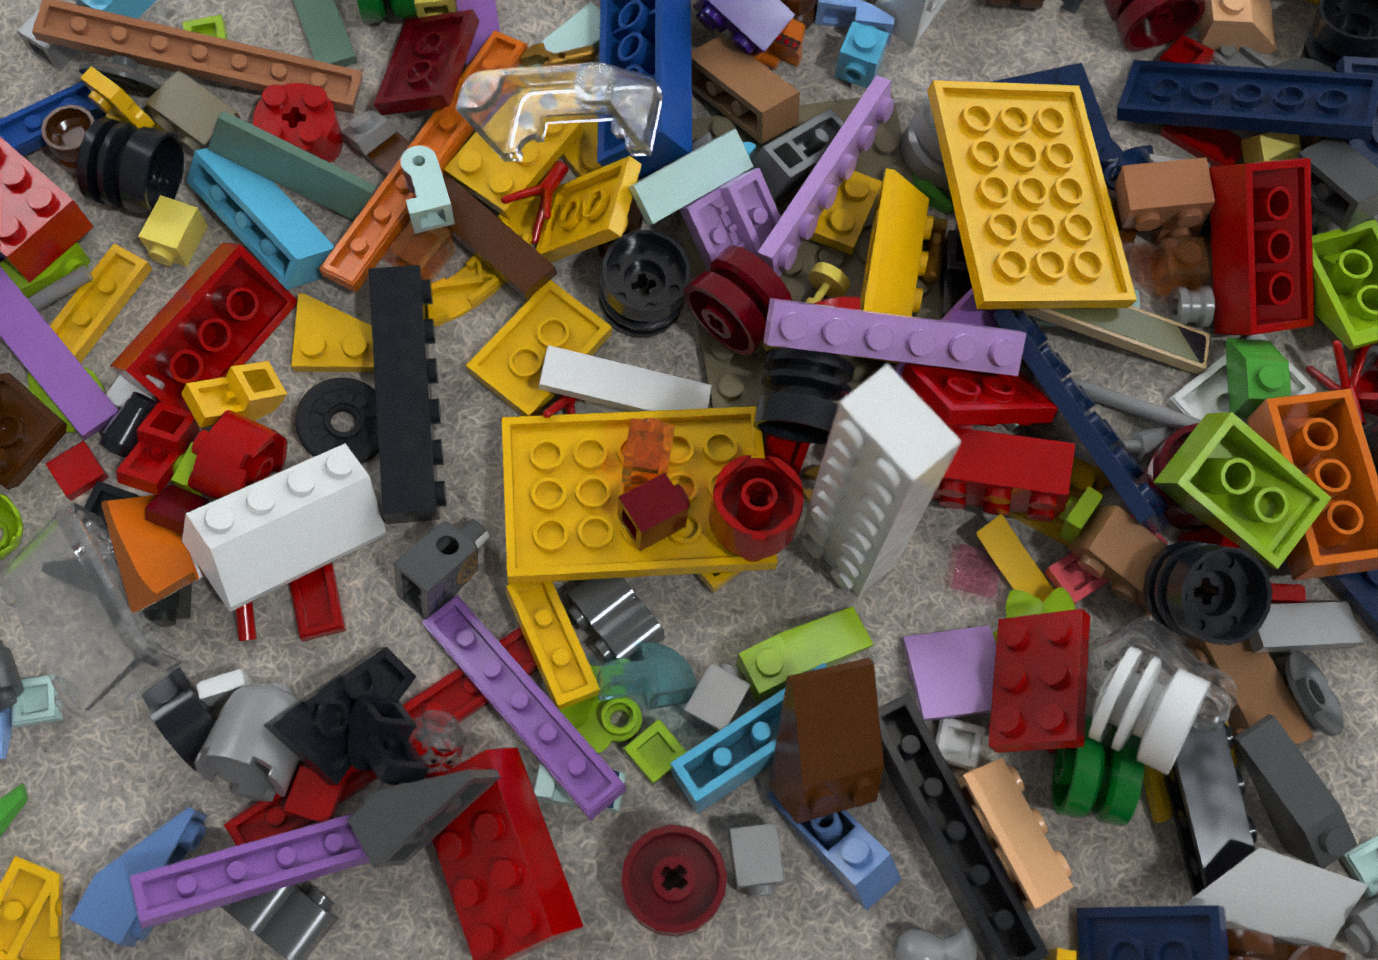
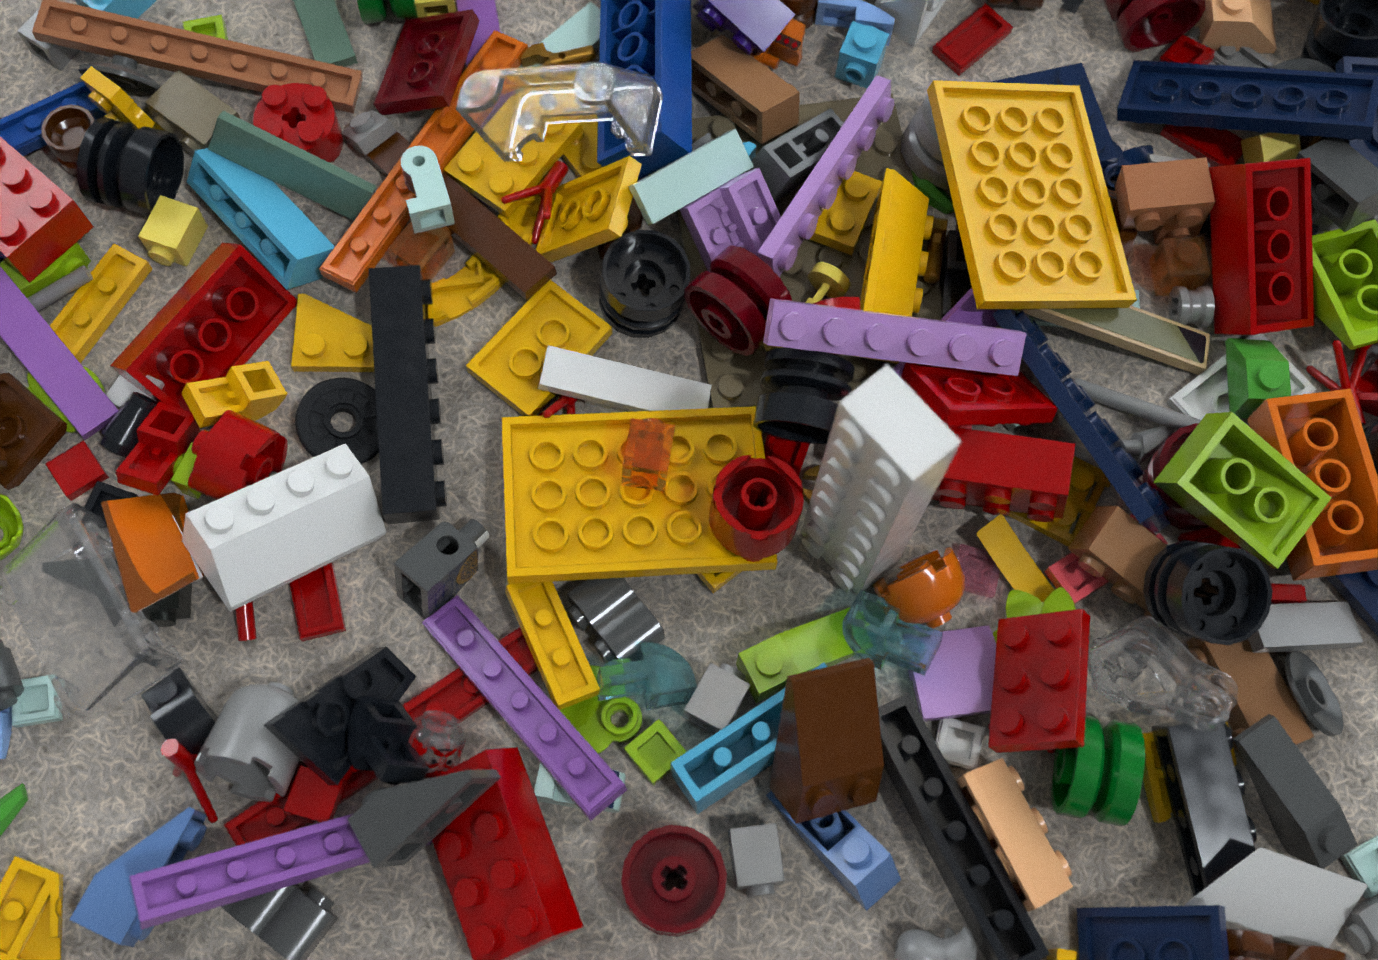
dark red tile [145,484,209,535] -> none
white tile [196,669,253,708] -> none
dark red brick [617,473,690,551] -> none
lime plate [1059,486,1104,543] -> none
white wheel [1088,646,1211,775] -> none
none -> red plant [160,739,218,823]
none -> clear light blue brick [842,590,943,676]
none -> orange cylinder [873,547,965,629]
none -> red tile [932,3,1013,76]

